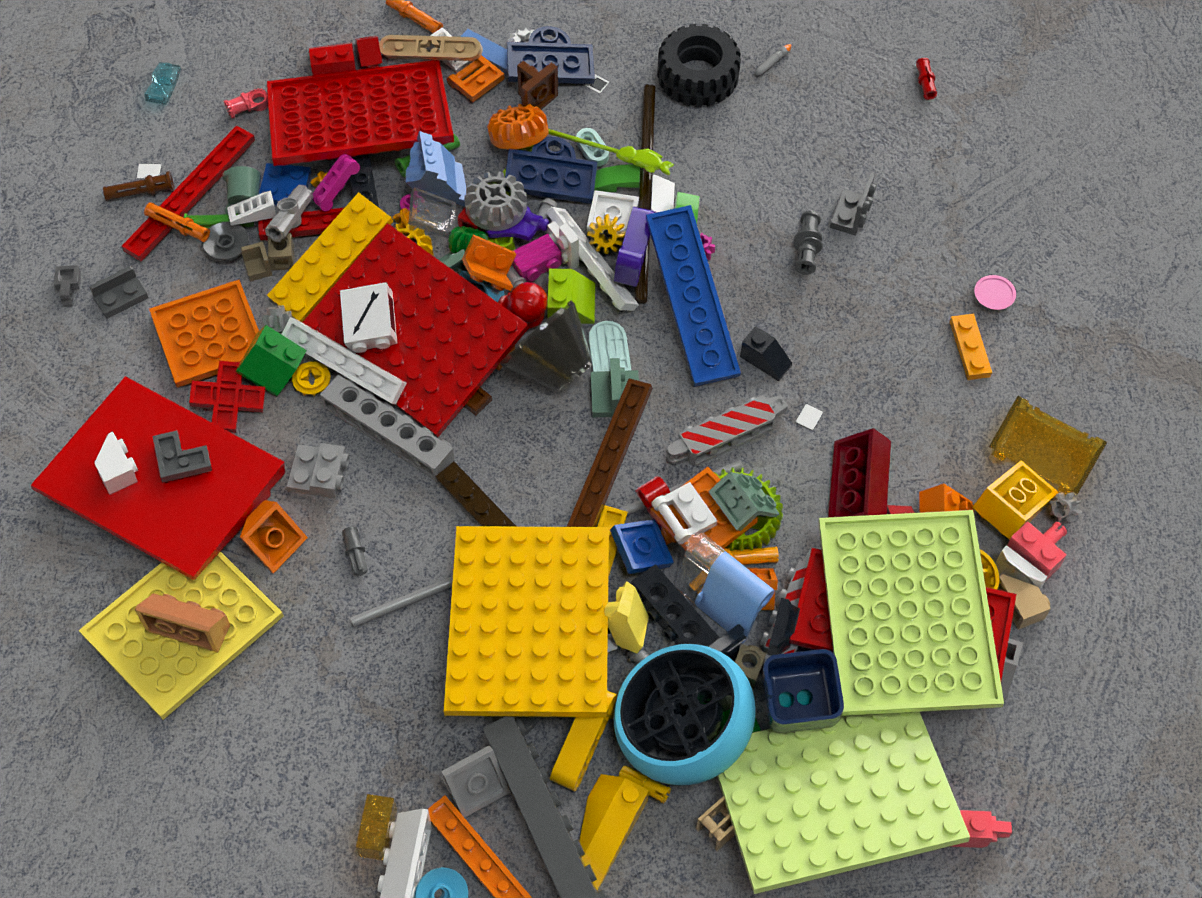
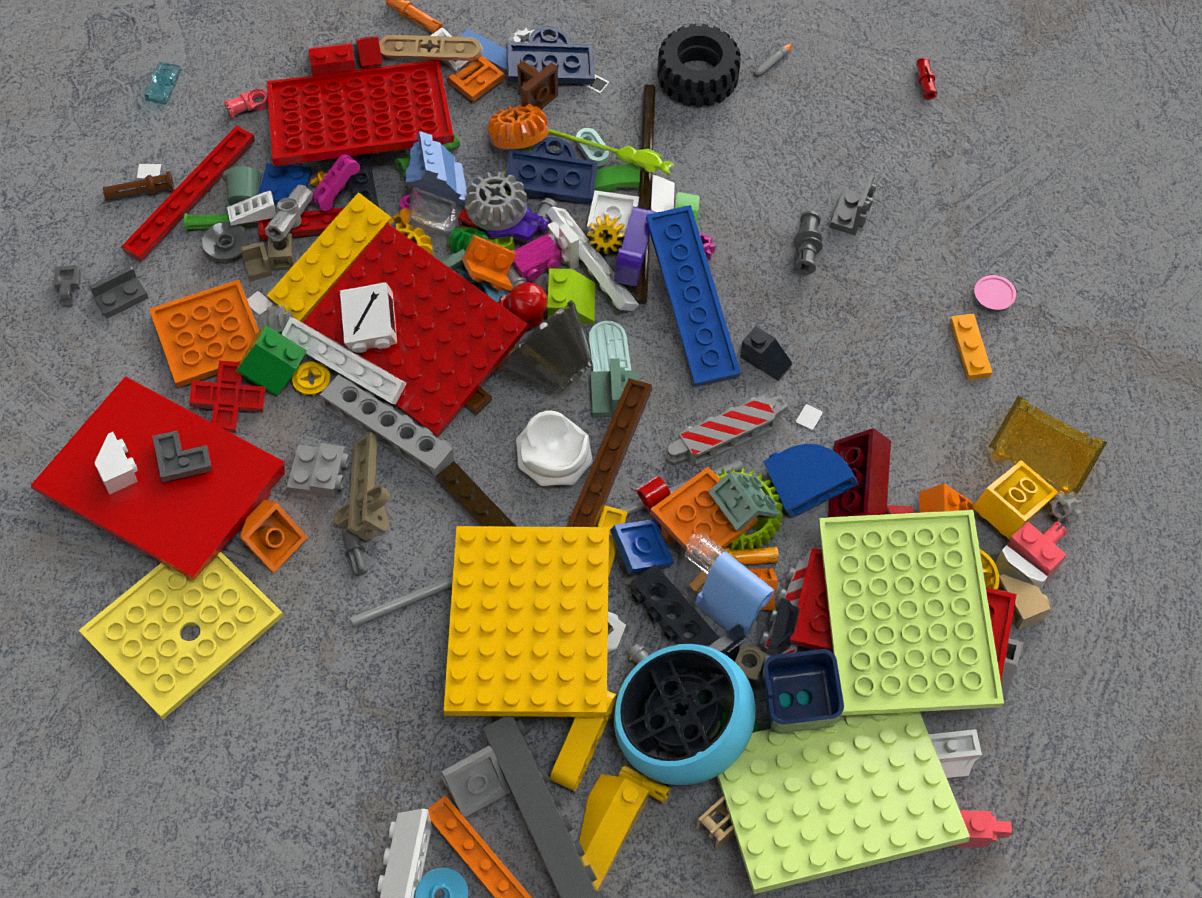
nougat slope [135,593,230,653] -> none
orange pin [144,202,210,242] -> none
clear yellow brick [356,794,397,860] -> none
light yellow slope [605,581,649,653] -> none
white plate [651,482,717,544] -> none
none -> white sticker [247,291,273,315]
none -> dark tan piece [333,432,390,541]
none -> white piece [516,411,593,486]
none -> blue brick [763,444,859,518]
none -> white slope [929,729,982,778]

